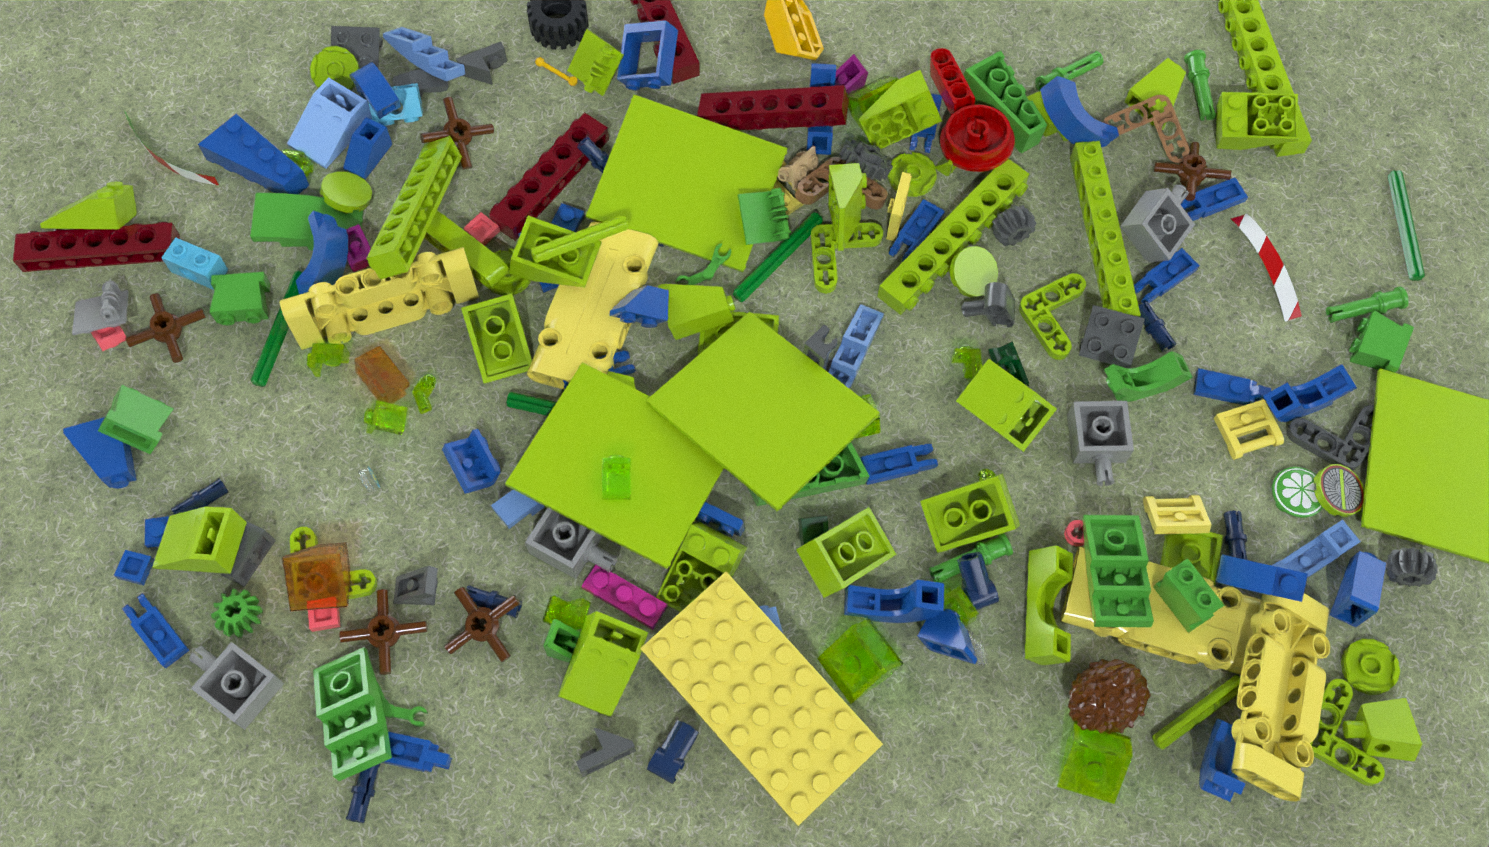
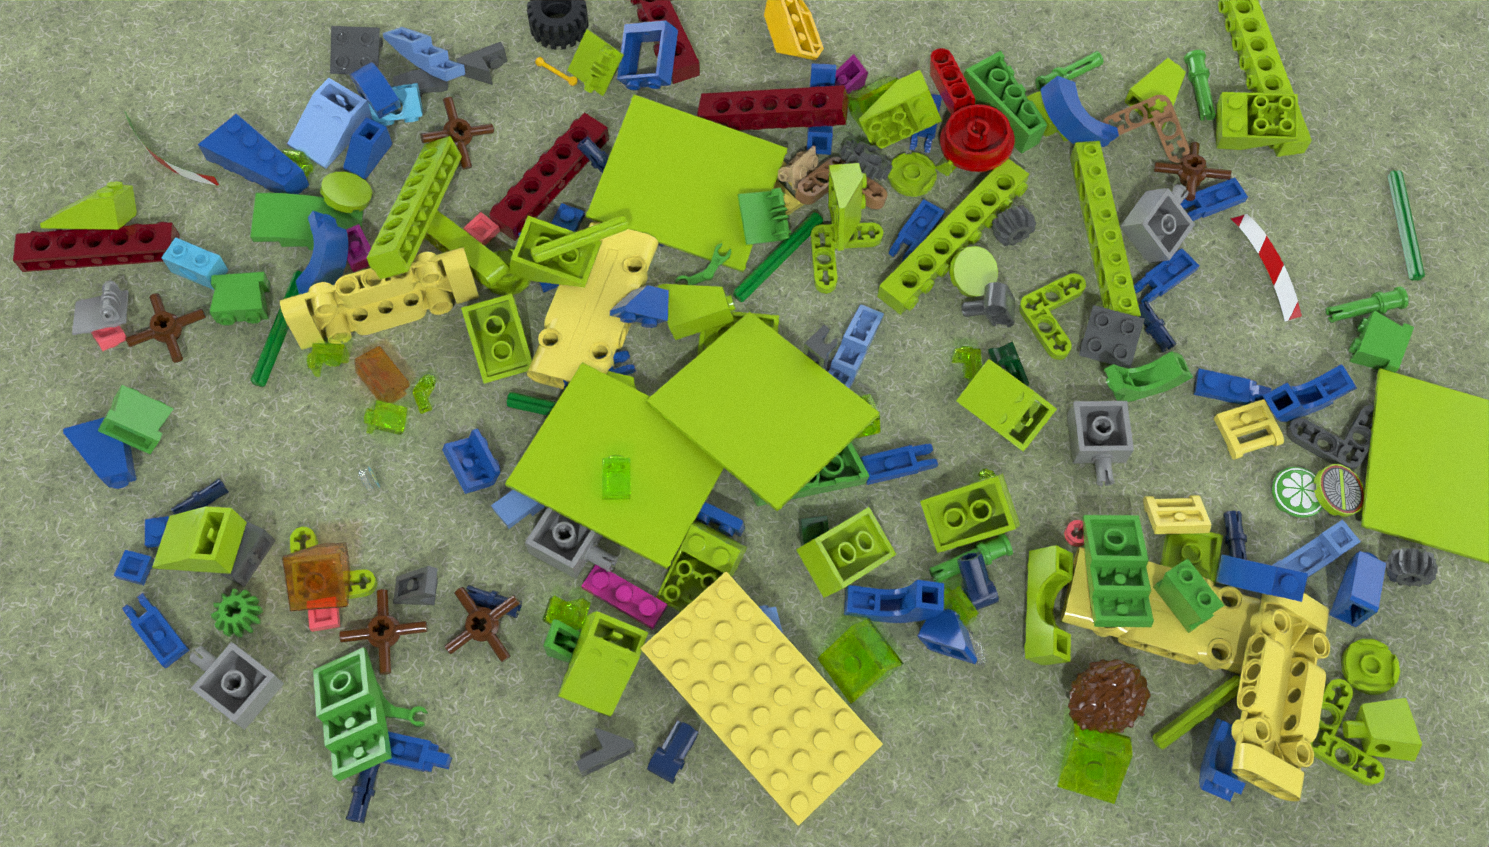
lime tile [310,46,360,91] -> none
light yellow plate [886,172,912,241] -> none

